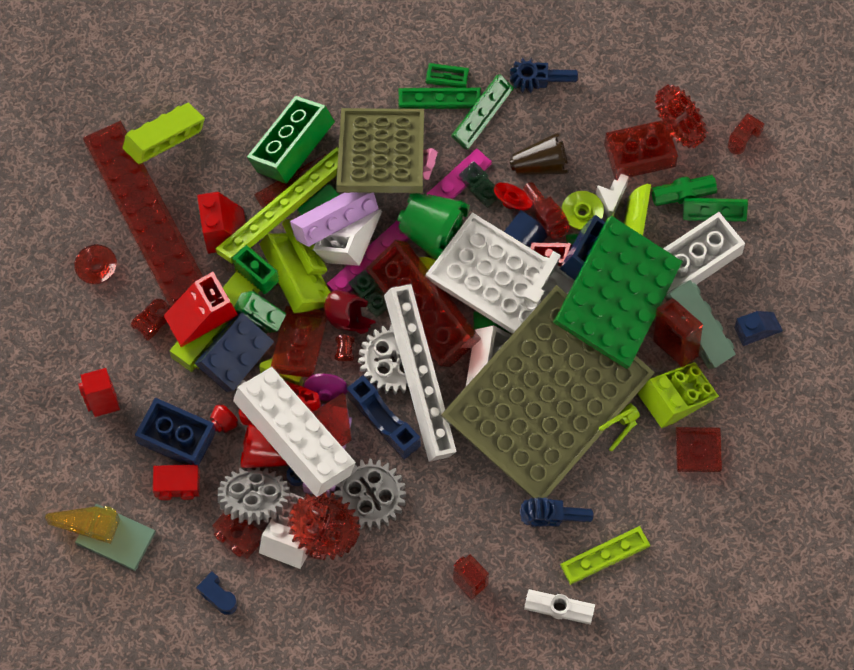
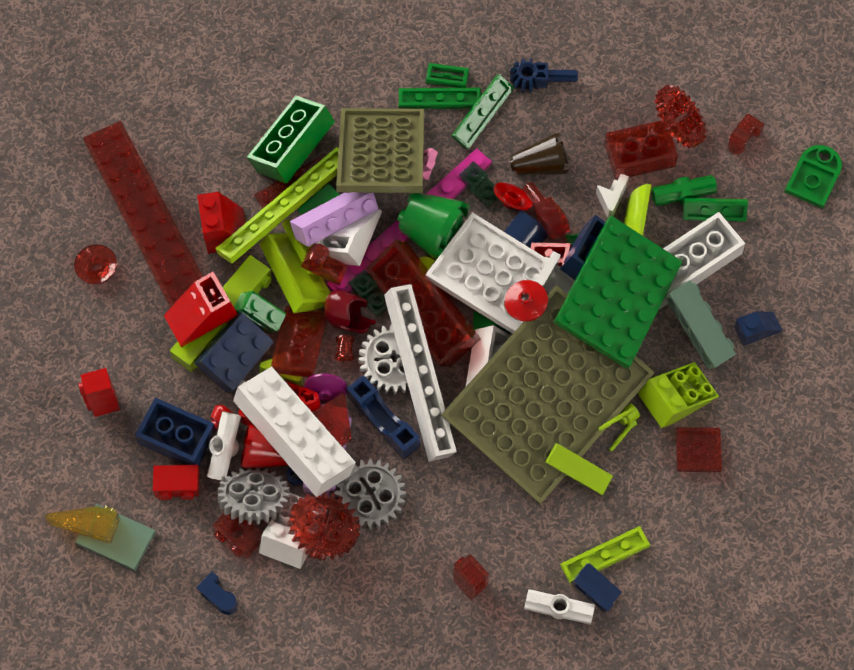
lime brick [123,102,205,165] -> none
clear red piece [131,299,170,341] -> none
green brick [233,245,279,294] -> none
dark blue gear [520,497,594,527] -> none
lime dish [561,191,604,230] -> none
clear red window [653,298,703,367] -> none
none -> white piece [207,412,241,481]
none -> clear red plate [301,243,348,285]
none -> red dish [504,280,548,322]
none -> lime tile [545,443,613,495]
none -> dark blue panel [570,563,621,613]
none -> green tile [784,145,842,209]

